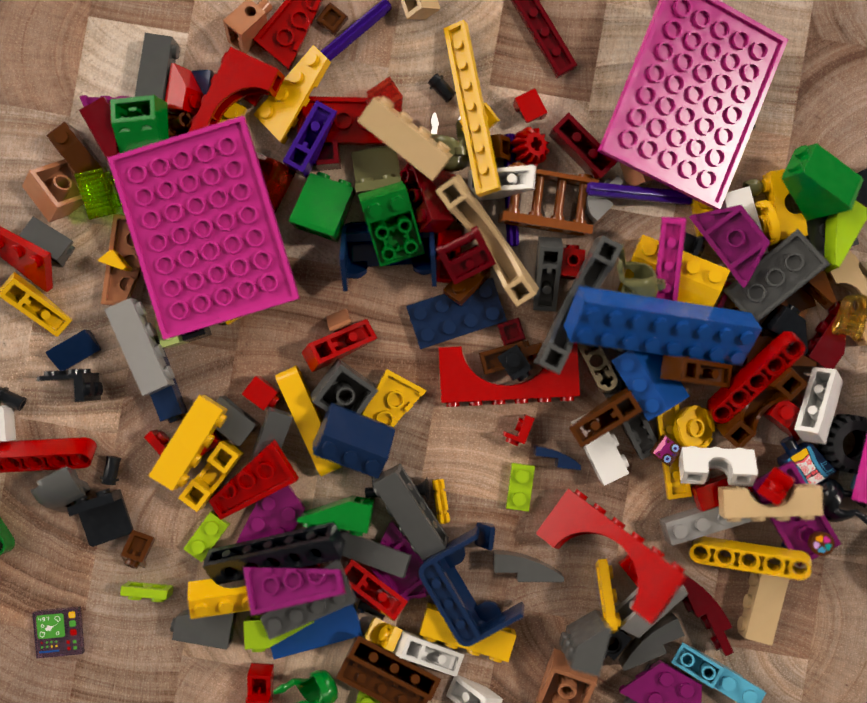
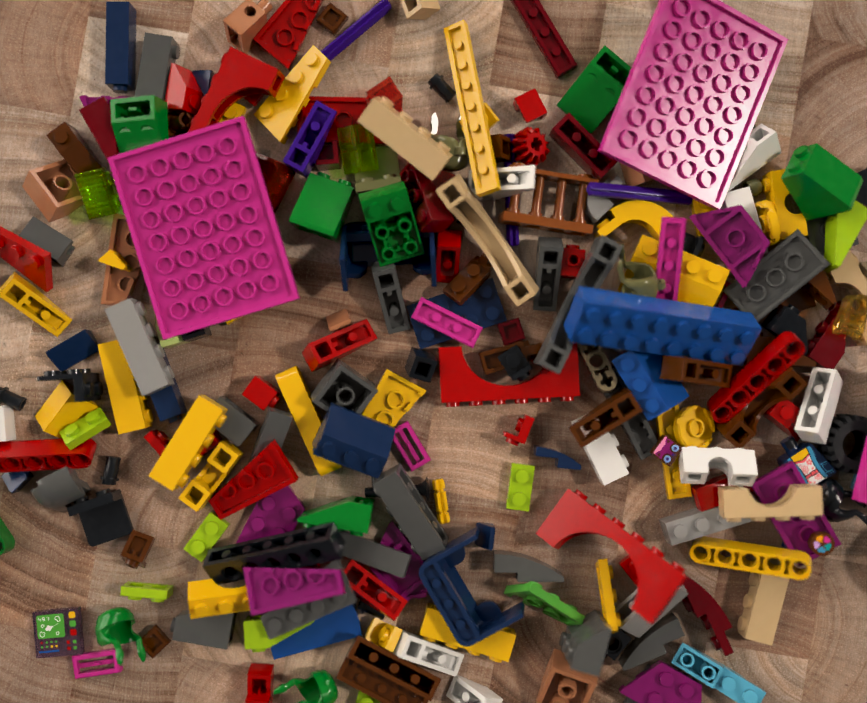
dark red plate [435,225,496,285] -> none
red bracket [757,467,795,506] -> none
none -> dark blue slope [1,471,34,494]
none -> yellow slope [35,380,100,439]
none -> lime plate [59,407,112,450]
none -> dark pink tile [72,648,123,679]
none -> green hair [95,607,146,666]
none -> yellow brick [97,340,153,435]
none -> dark blue brick [105,1,136,94]
none -> reddish brown tile [142,625,171,659]
none -> clear neon green panel [337,124,379,174]
none -> dark grey slope [371,261,411,334]
none -> dark pink tile [393,421,431,472]
none -> black brick [405,347,438,383]
none -> dark pink tile [411,297,483,348]
none -> bright green wing [503,581,585,626]
none -> green slope [556,46,631,134]
none -> yellow arch [594,200,673,241]
none -> white slope [727,124,782,192]

